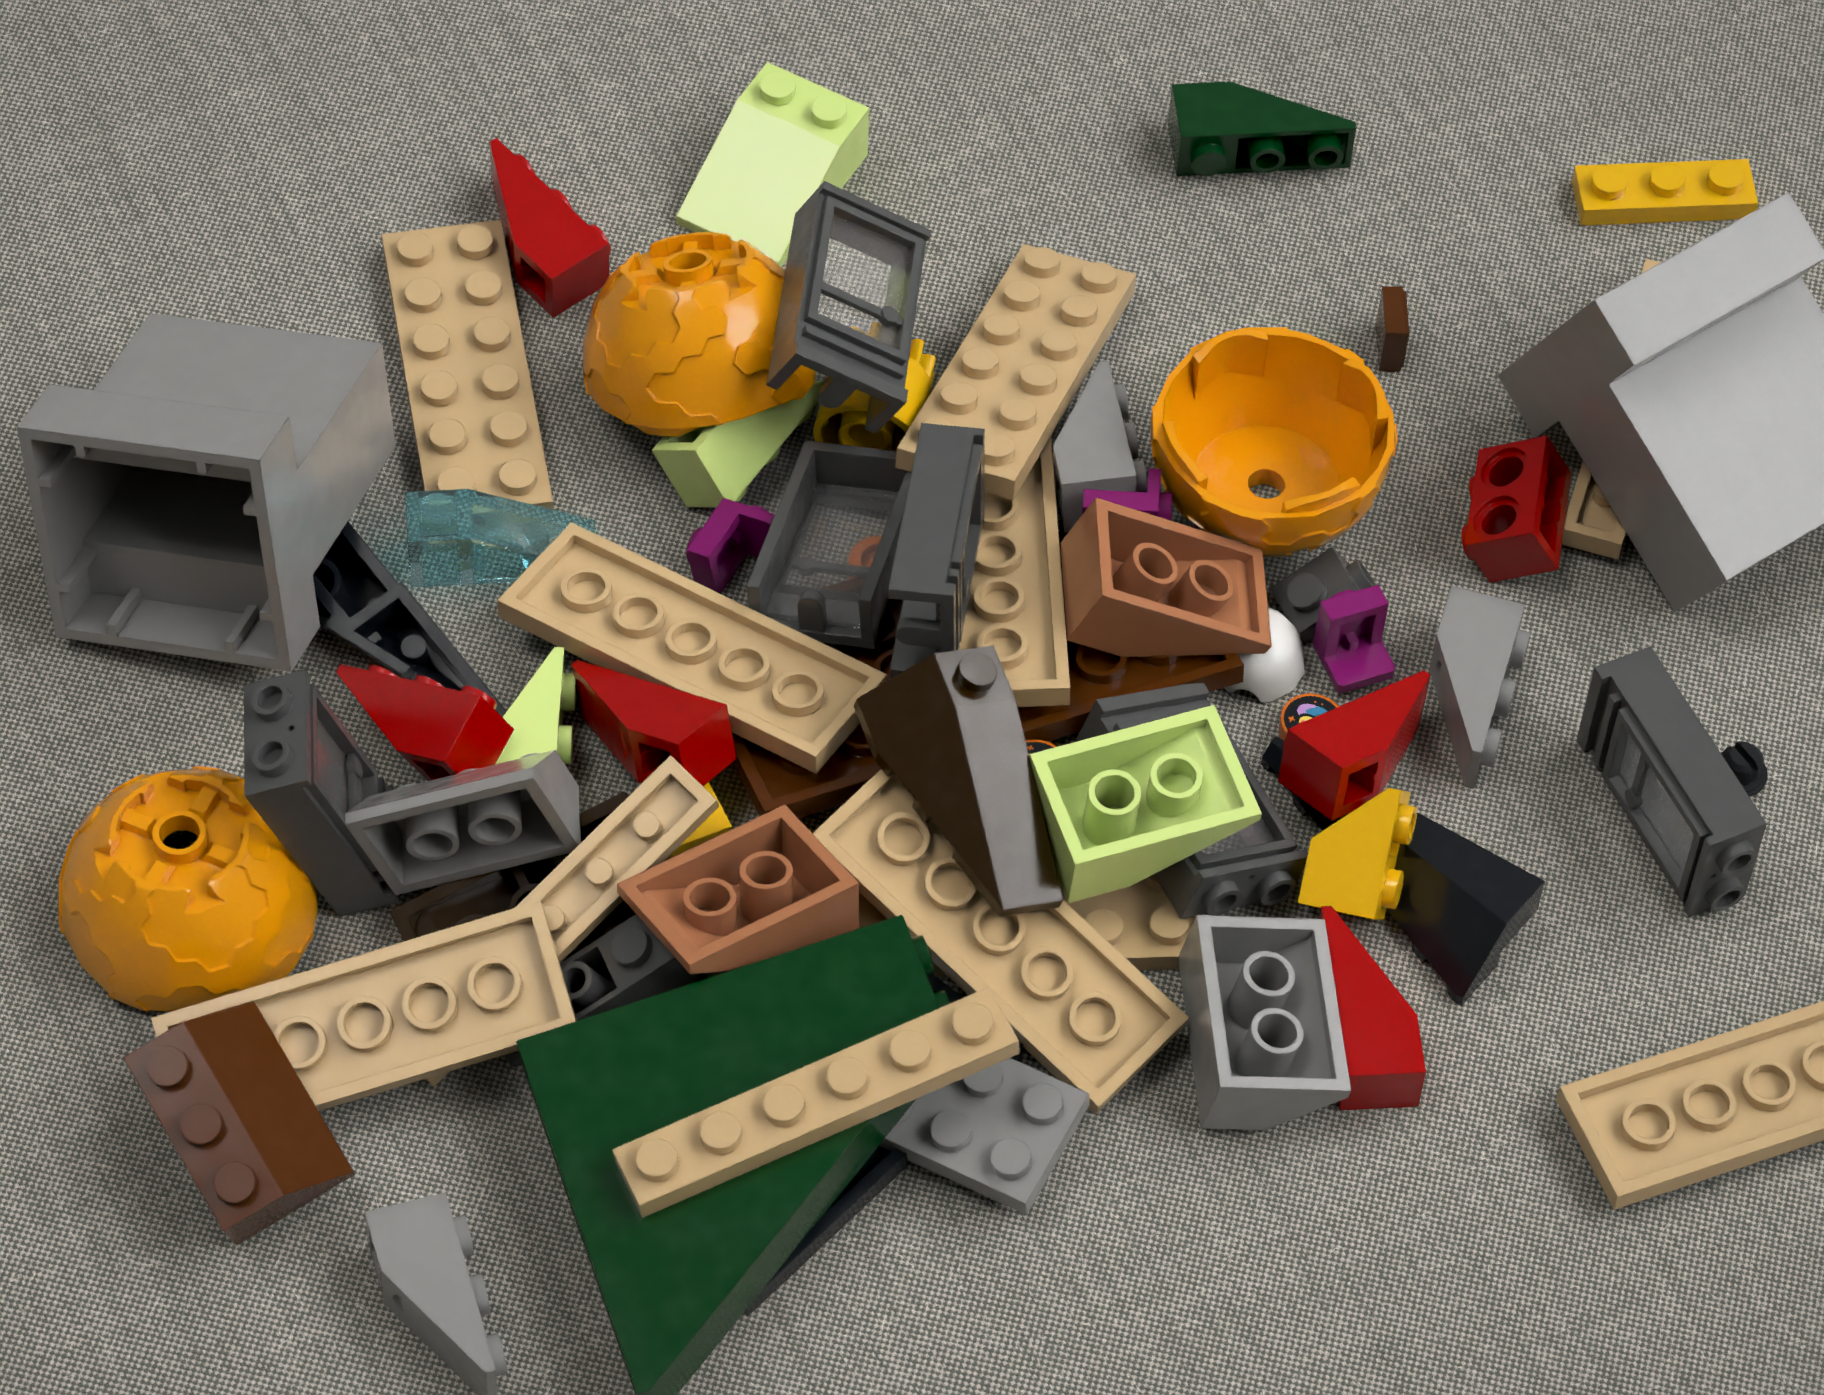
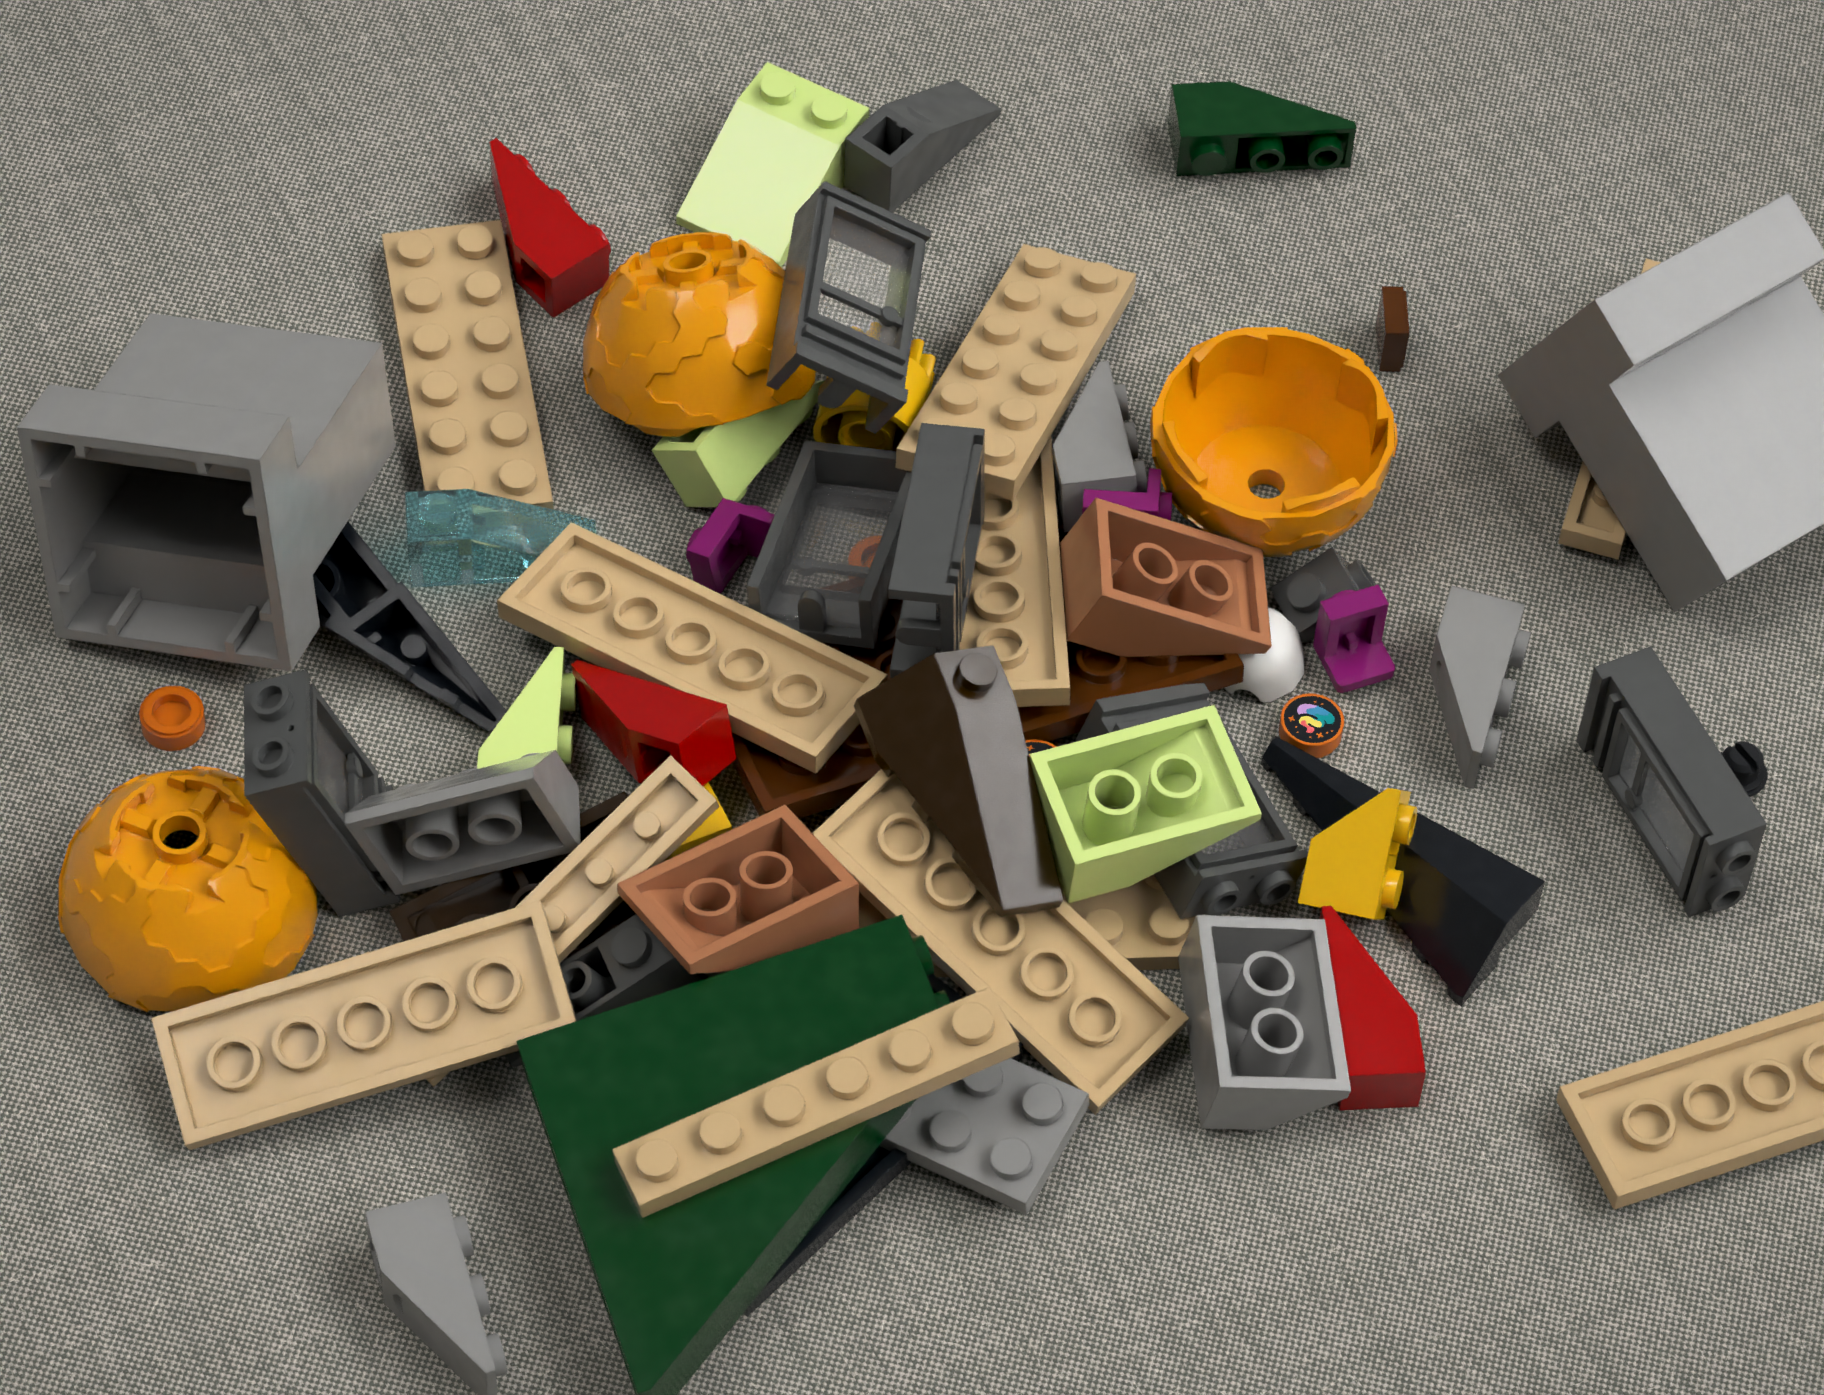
reddish brown slope [123,1001,355,1245] -> none
red slope [336,664,514,781] -> none
red slope [1278,670,1430,821] -> none
red brick [1461,435,1572,583] -> none
yellow plate [1572,159,1758,226] -> none
none -> orange tile [139,686,206,751]
none -> dark grey slope [844,80,1001,212]

